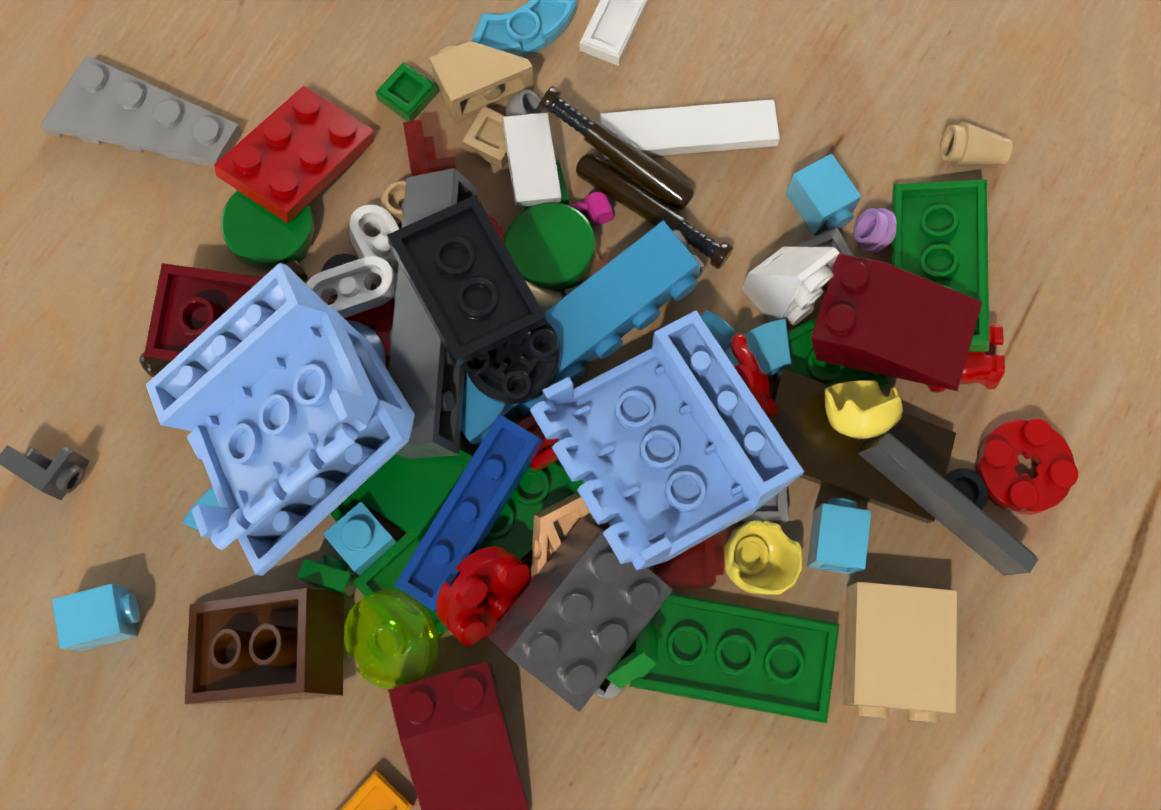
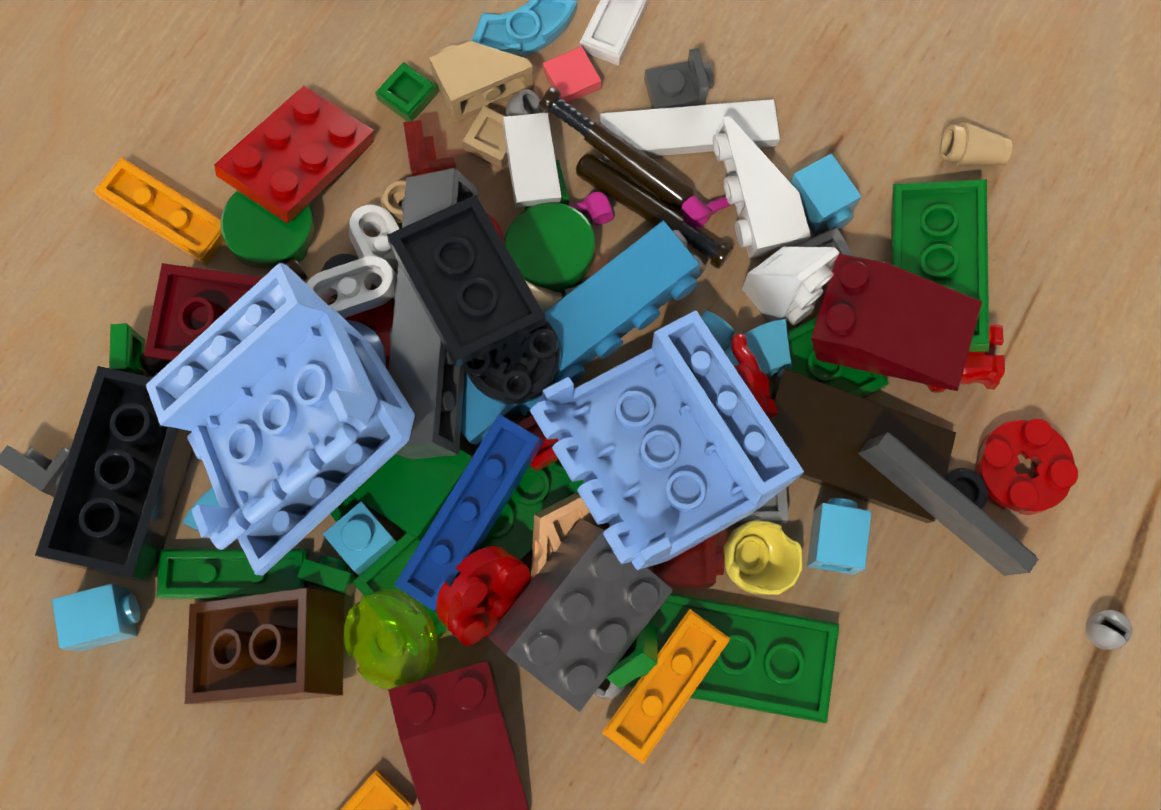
light grey wing [40,55,243,167] -> none
light yellow hair [824,380,903,439] -> none
tan brick [843,582,957,723] -> none
lavender plate [854,208,896,253] -> none
none -> black brick [35,366,193,584]
none -> light orange tile [93,157,225,265]
none -> green tile [109,323,145,376]
none -> green tile [156,549,309,600]
none -> coral tile [543,46,601,103]
none -> light orange tile [601,609,730,764]
none -> dark grey bracket [644,48,714,109]
none -> dark pink hand [680,195,733,230]
none -> white slope [712,116,811,259]
none -> light grey hinge [1086,610,1133,650]

